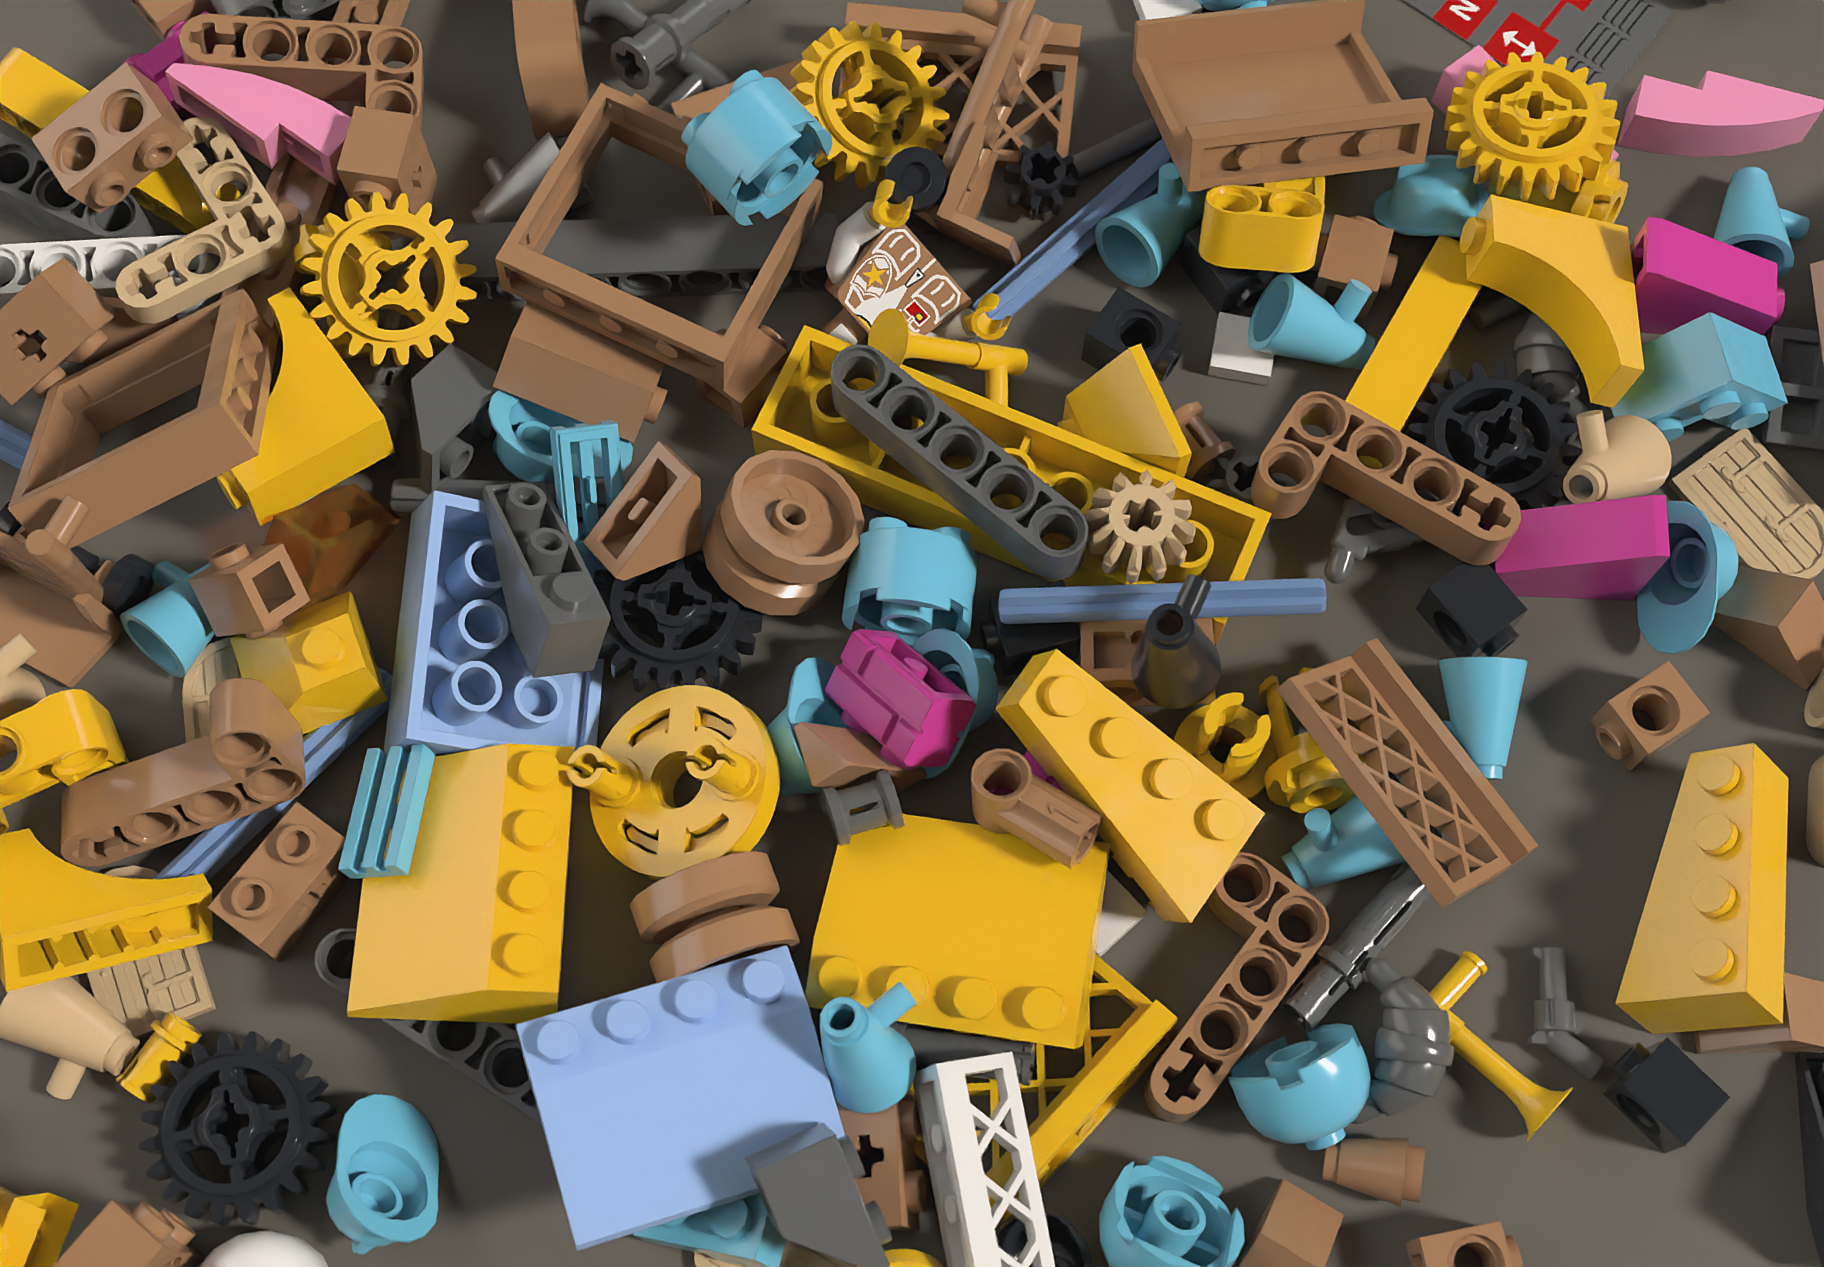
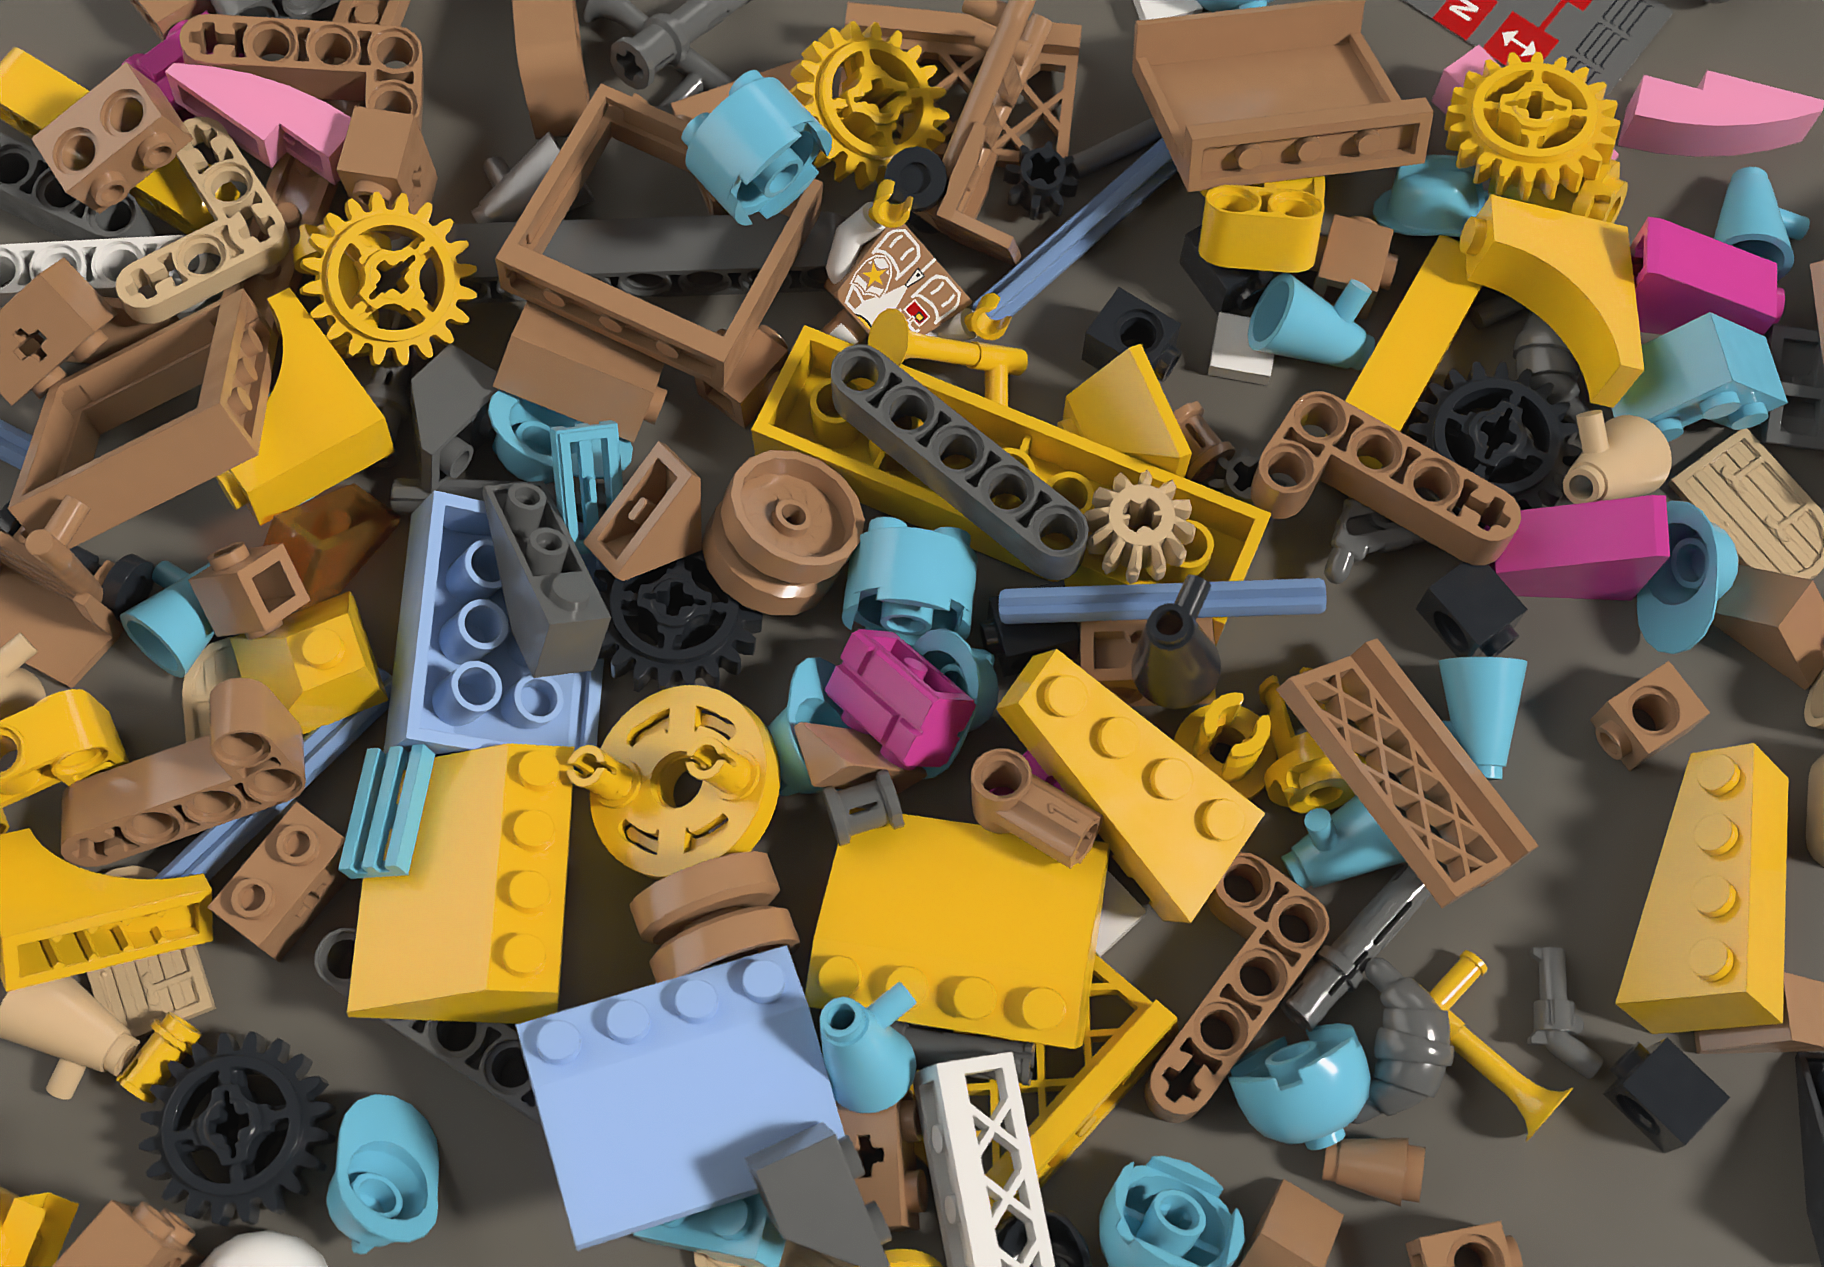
medium azure piece [1095,163,1207,288] -> none

